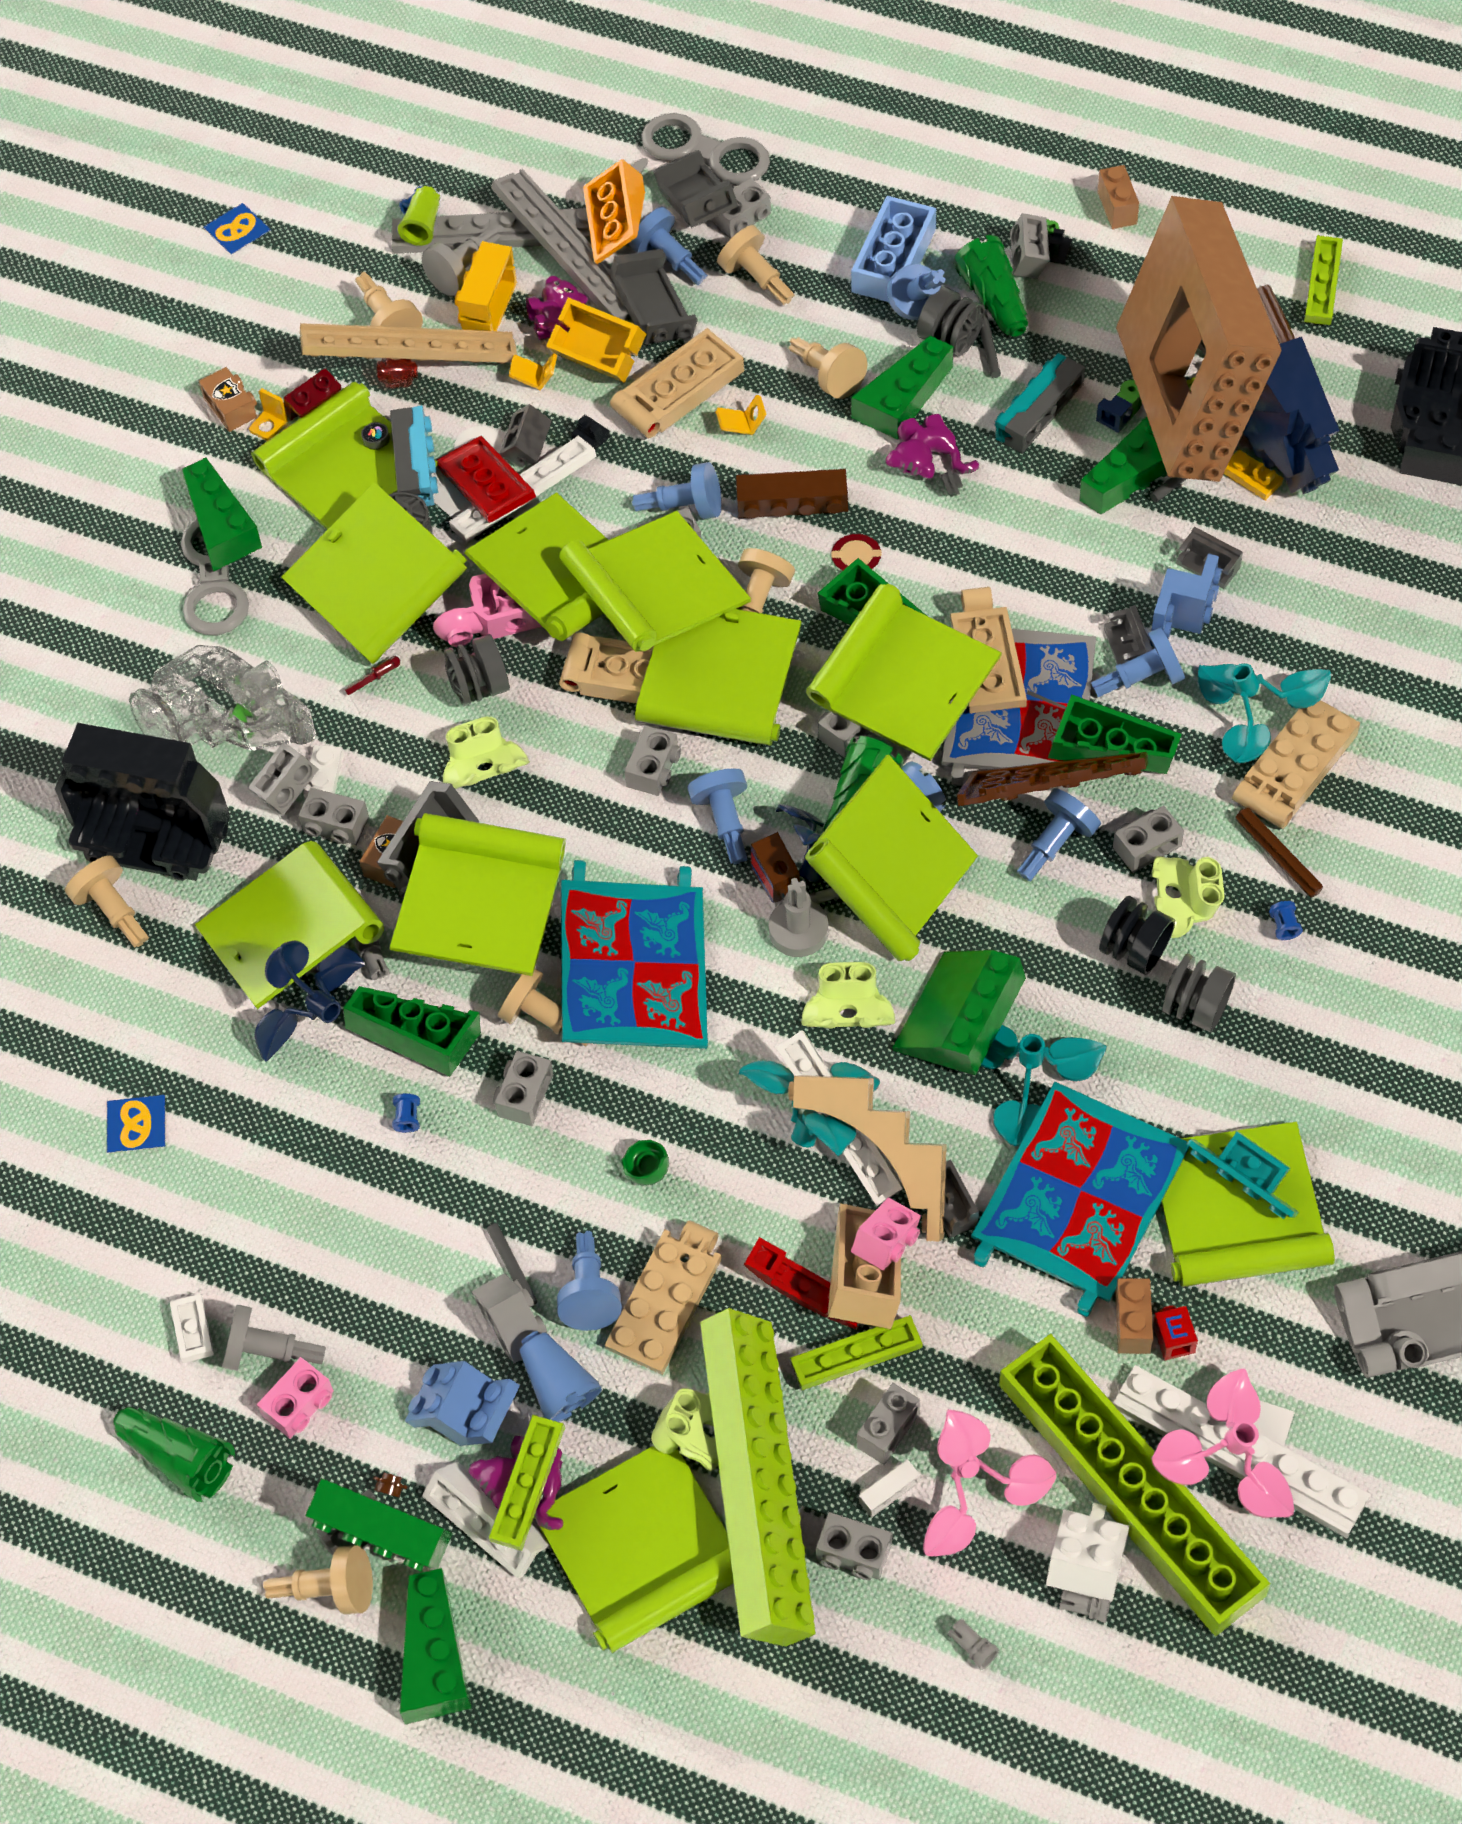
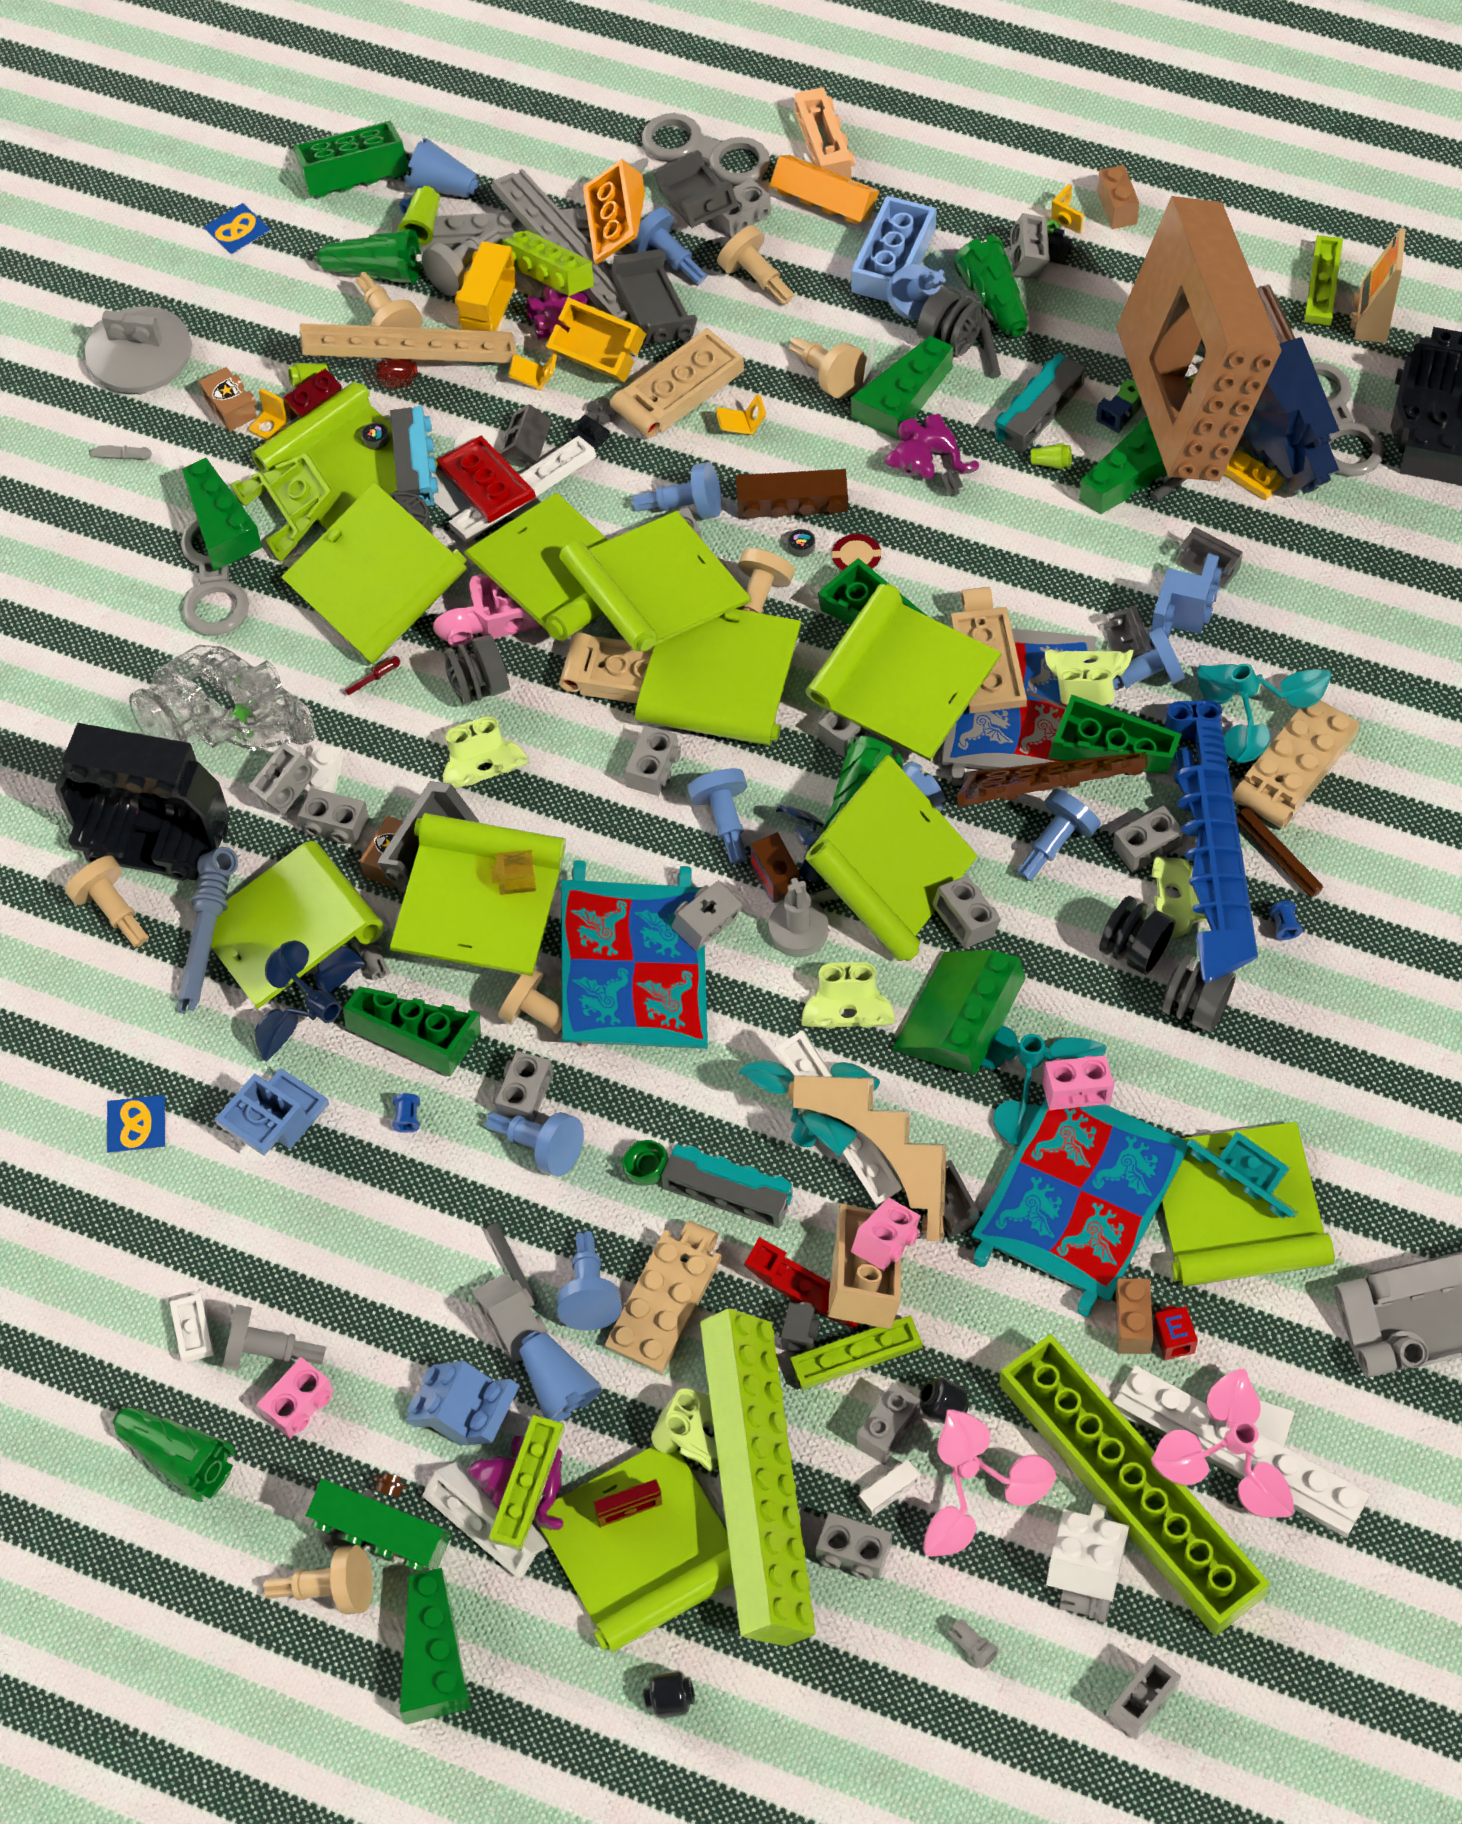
none -> light grey bracket [85,306,192,395]
none -> light grey piece [91,445,152,460]
none -> sand blue piece [178,847,238,1014]
none -> medium blue bracket [215,1068,329,1156]
none -> lime wing [230,453,335,562]
none -> lime cone [288,362,328,388]
none -> green slope [293,121,409,197]
none -> green cone [316,229,421,283]
none -> medium blue cone [405,138,479,198]
none -> medium blue piece [485,1112,584,1177]
none -> clear yellow brick [491,850,536,895]
none -> lime brick [503,230,594,296]
none -> flat silver plant [586,398,617,425]
none -> dark red plate [594,1479,662,1528]
none -> black head [643,1670,695,1719]
none -> dark grey piece [662,1144,793,1229]
none -> light grey brick [671,880,743,951]
none -> light orange brick [770,155,879,225]
none -> dark grey brick [781,1302,820,1354]
none -> tile [788,529,815,557]
none -> light nougat brick [794,87,855,178]
none -> white sticker [863,338,876,386]
none -> black head [919,1377,969,1424]
none -> light grey brick [932,875,1001,948]
none -> lime cone [1031,442,1072,470]
none -> bright pink brick [1041,1056,1114,1110]
none -> yellowish green piece [1045,649,1134,705]
none -> yellow bracket [1051,184,1084,234]
none -> light grey brick [1109,1654,1181,1740]
none -> blue piece [1165,700,1258,983]
none -> light grey bar [1313,362,1384,476]
none -> tan slope [1350,228,1406,343]

